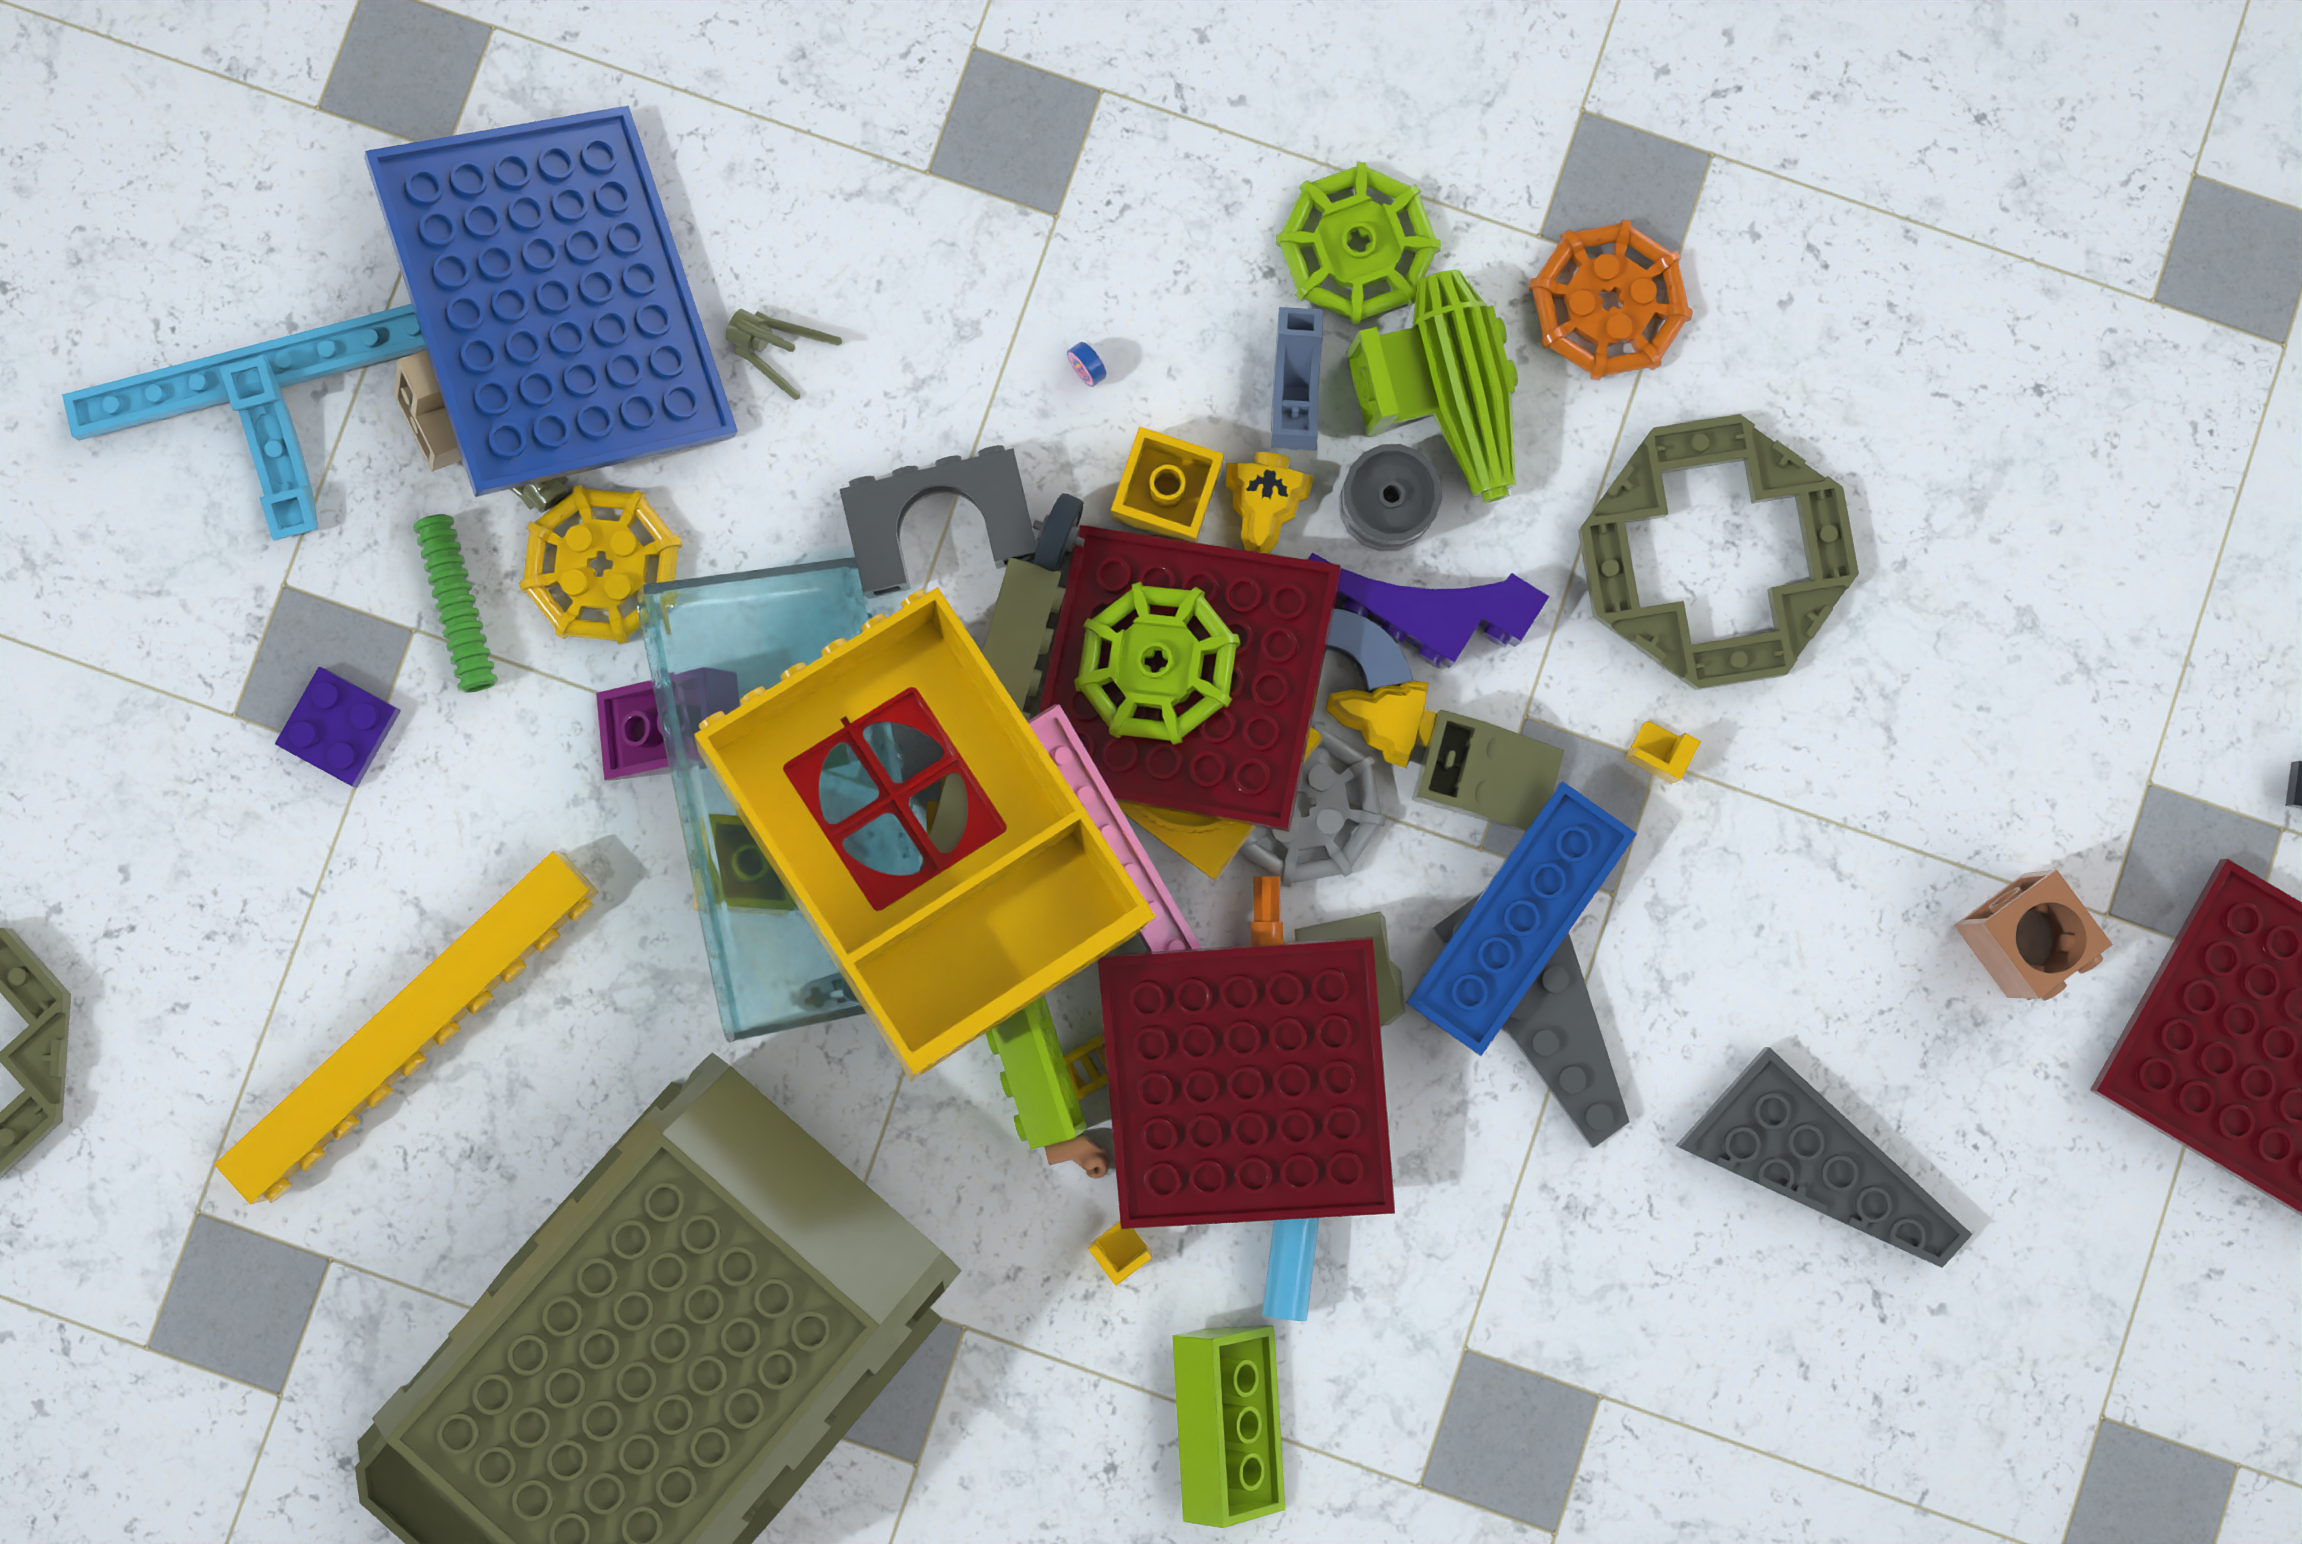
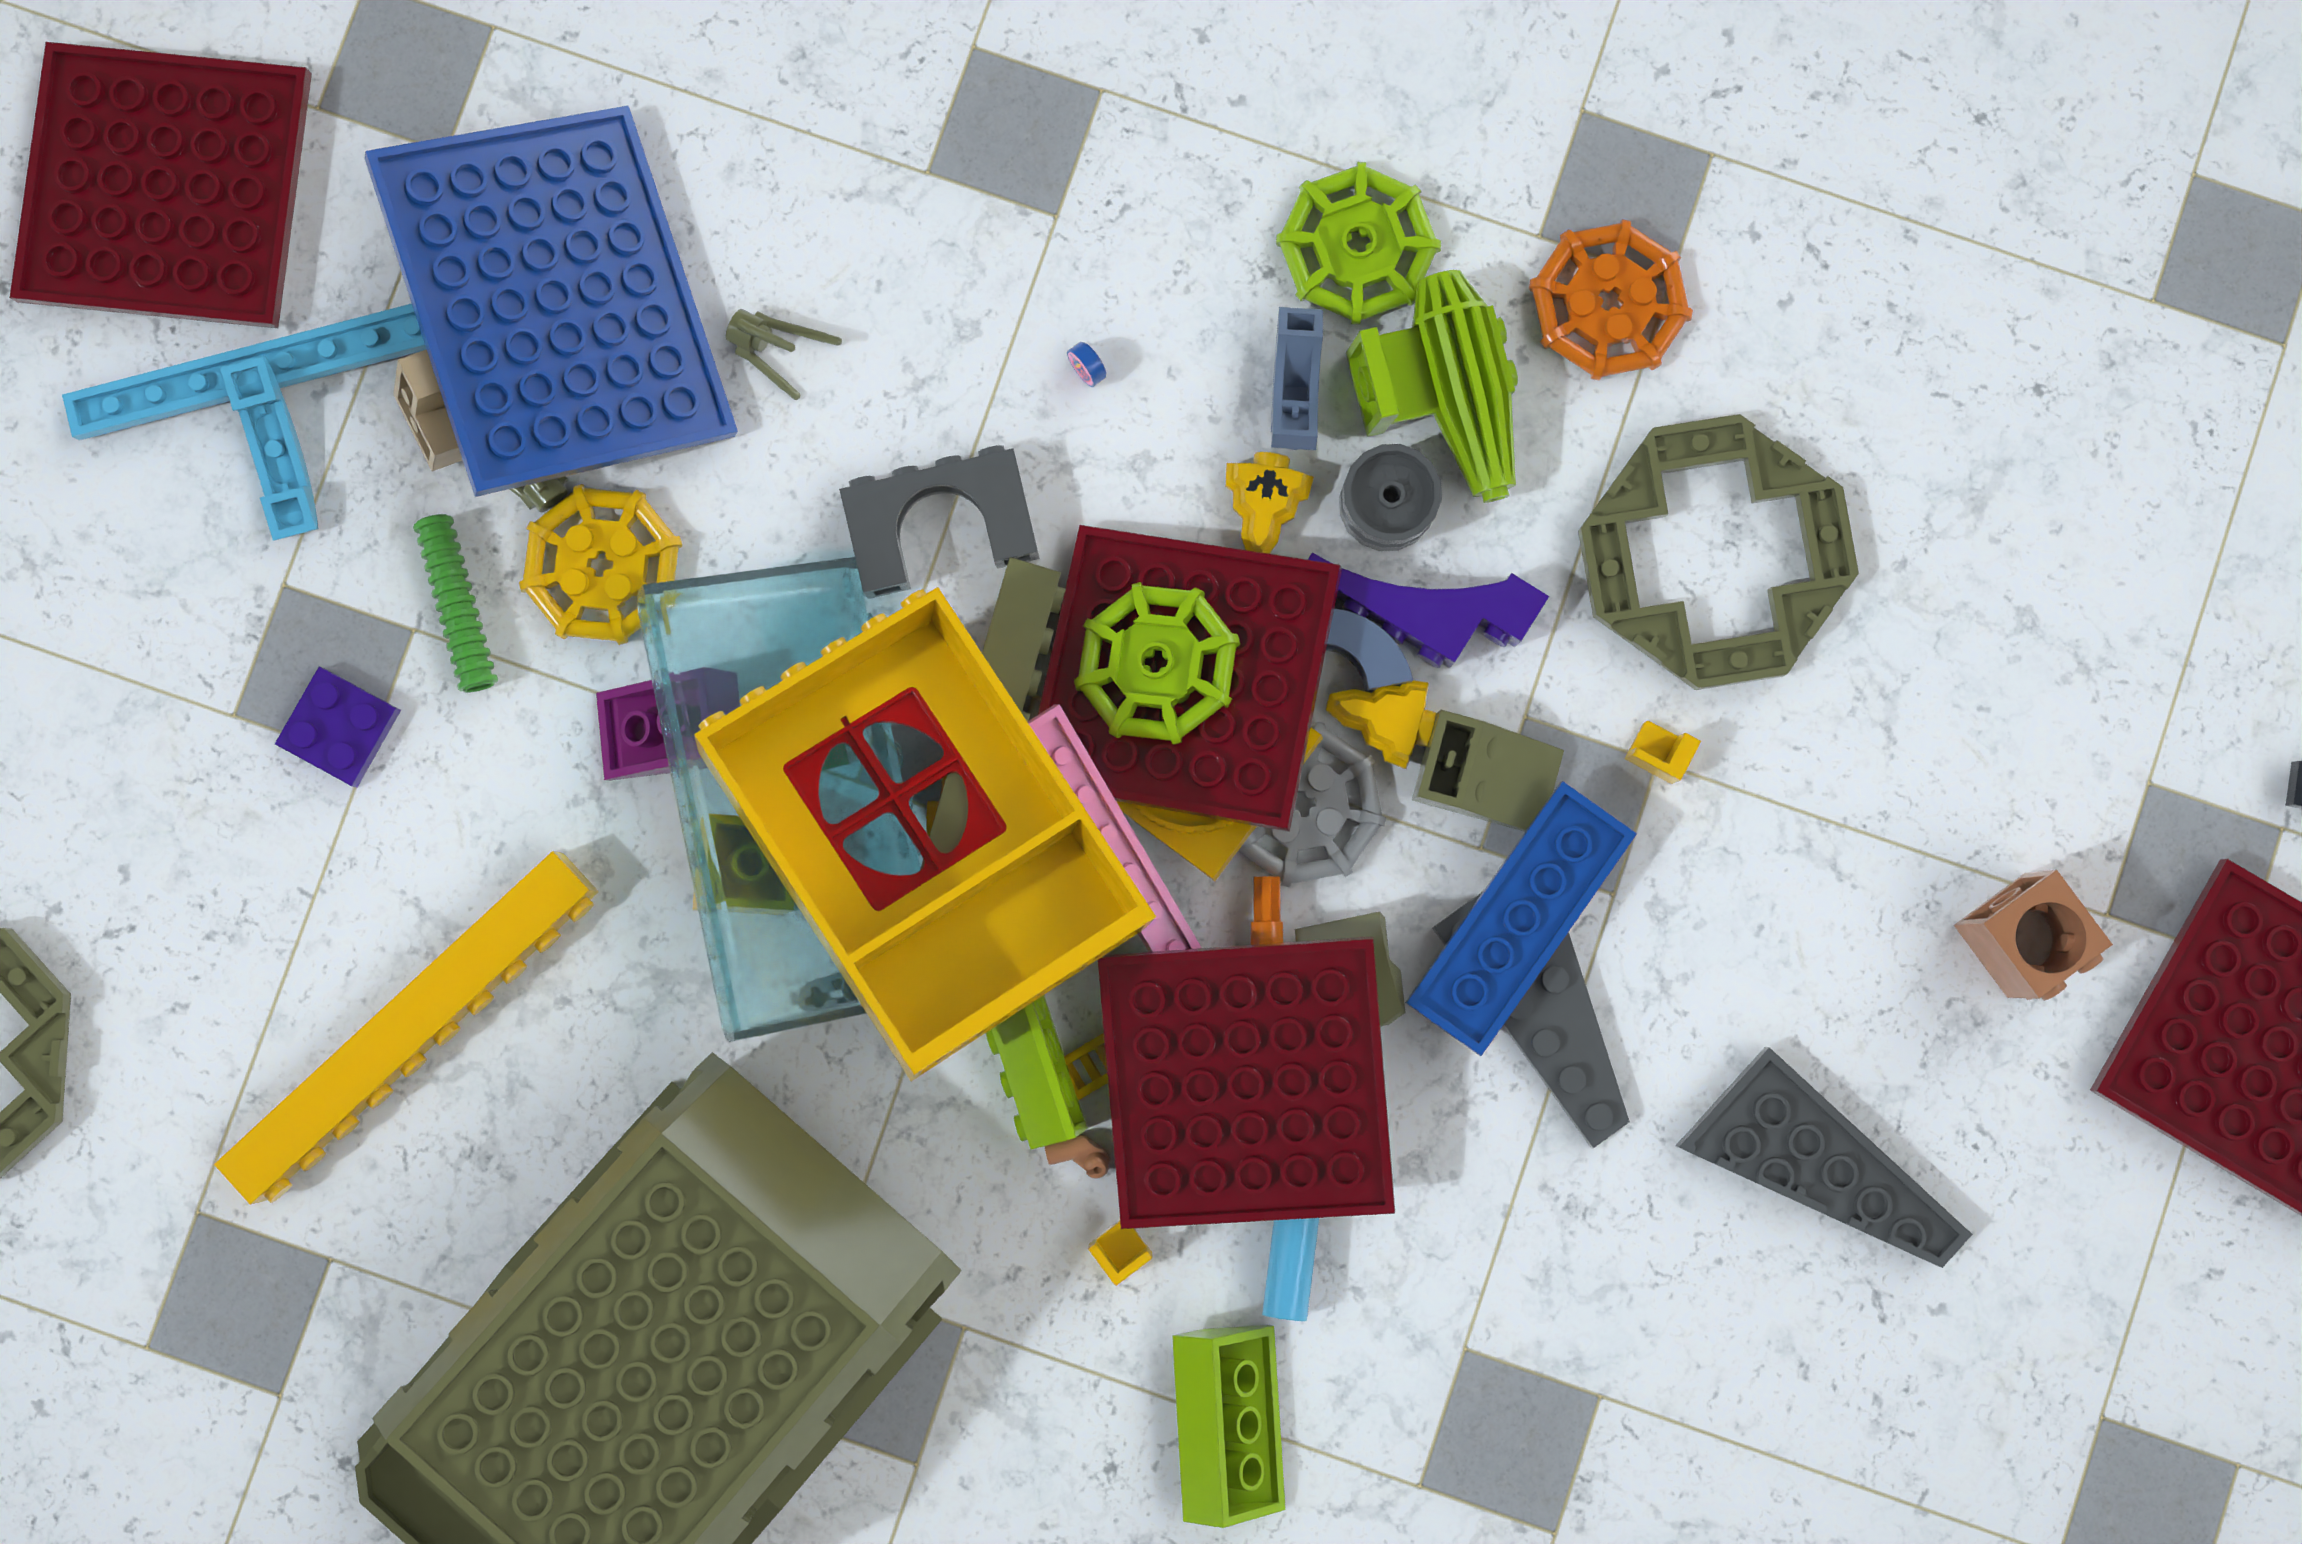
black wheel [1032,493,1085,572] -> none
yellow brick [1111,426,1224,543] -> none
none -> dark red plate [9,42,312,329]

